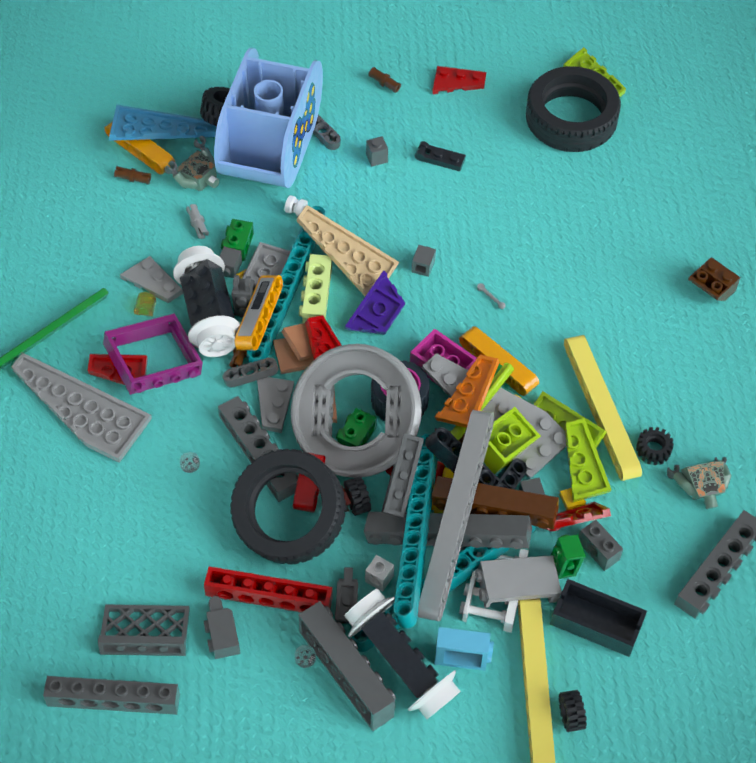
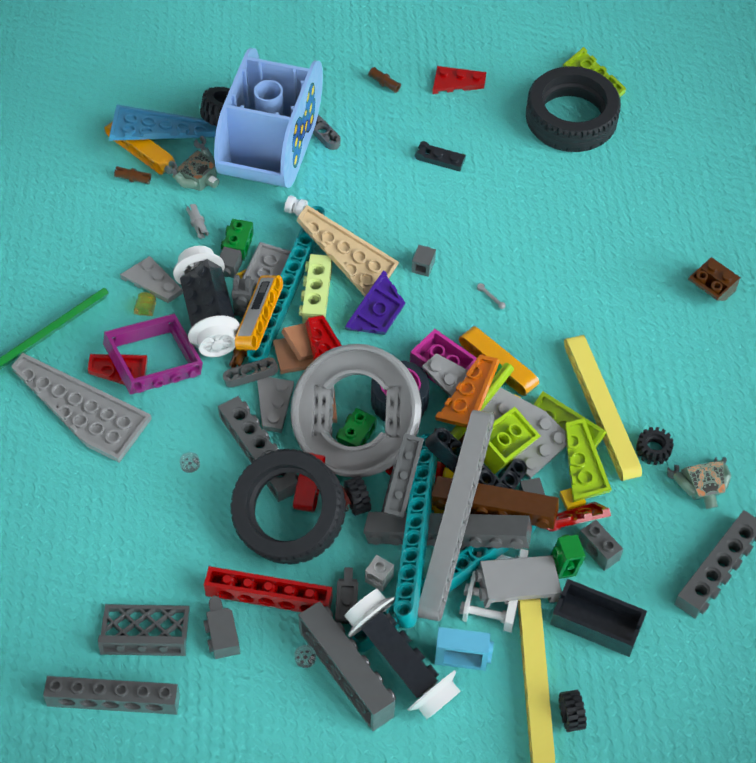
dark grey brick [366,136,388,167] -> none

